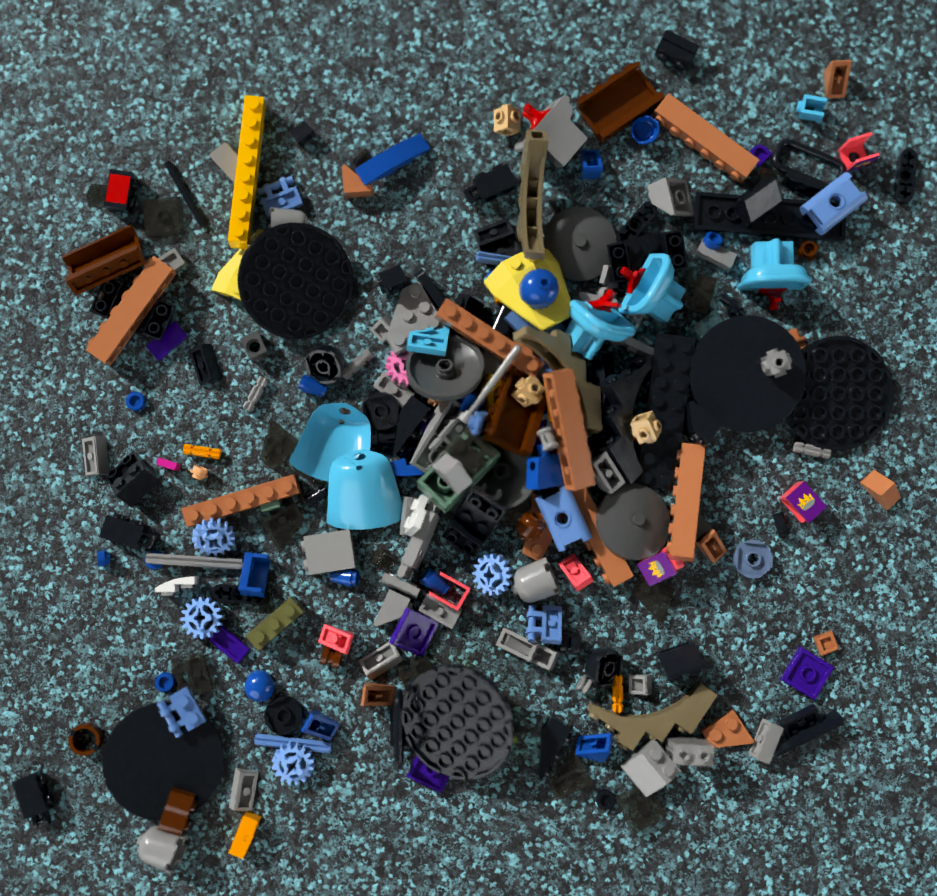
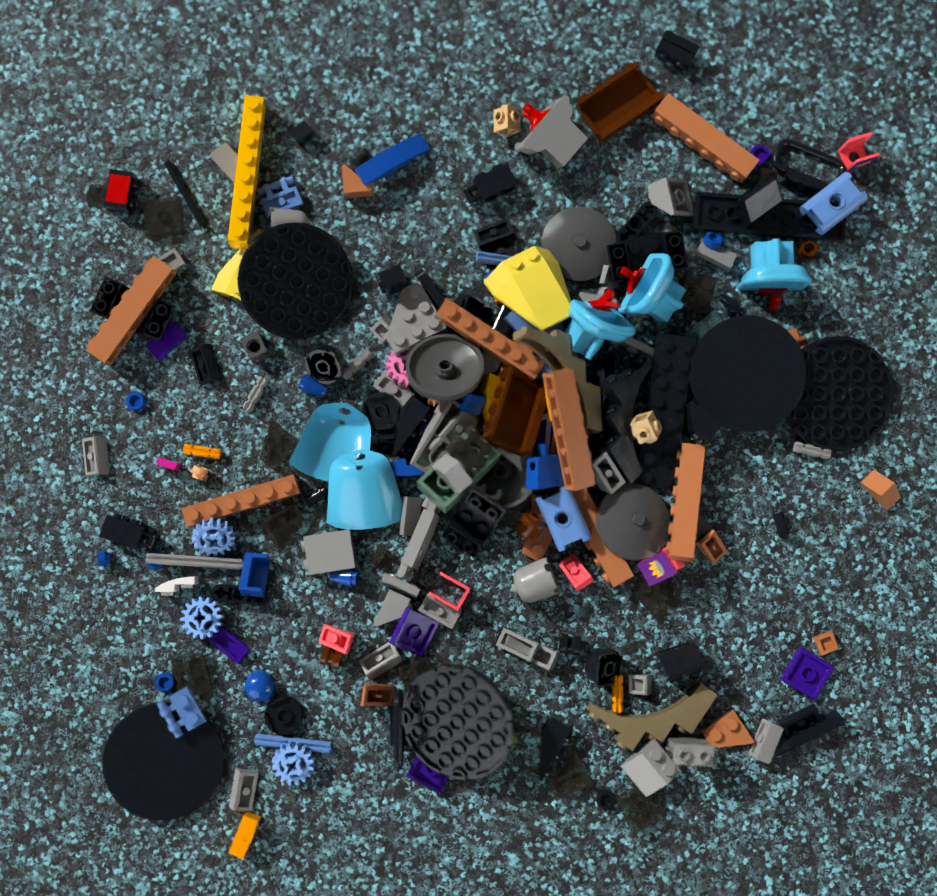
black brick [12,770,54,829] -> none
reddish brown panel [62,225,146,295] -> none
reddish brown piece [69,722,104,756] -> none
black slope [106,450,160,508] -> none
light grey cylinder [137,825,189,874] -> none
reddish brown brick [158,787,198,836] -> none
olive brick [246,596,306,650] -> none
sand green tile [260,500,283,513] -> none
blue slope [301,709,340,741] -> none
white plate [403,495,428,537] -> none
medium azure wing [407,325,450,356] -> none
blue cone [420,568,450,595] -> none
light grey piece [457,345,521,425] -> none
medium blue slope [468,409,488,435] -> none
light blue gear [472,553,514,596] -> none
tan brick [511,375,545,408] -> none
dark tan arch [517,129,549,260] -> none
blue cylinder [519,268,559,310] -> none
medium blue plate [526,605,562,645] -> none
light grey bush [537,426,560,452] -> none
light grey bush [575,674,592,694] -> none
blue slope [575,733,613,762] -> none
blue slope [580,150,603,179] -> none
blue hair [631,116,660,145] -> none
sand blue plate [733,540,773,579] -> none
light grey brick [761,348,792,378] -> none
piece [779,481,827,523] -> none
medium azure window [796,94,827,124] -> none
nougat slope [824,60,852,98] -> none
black beam [894,149,918,204] -> none

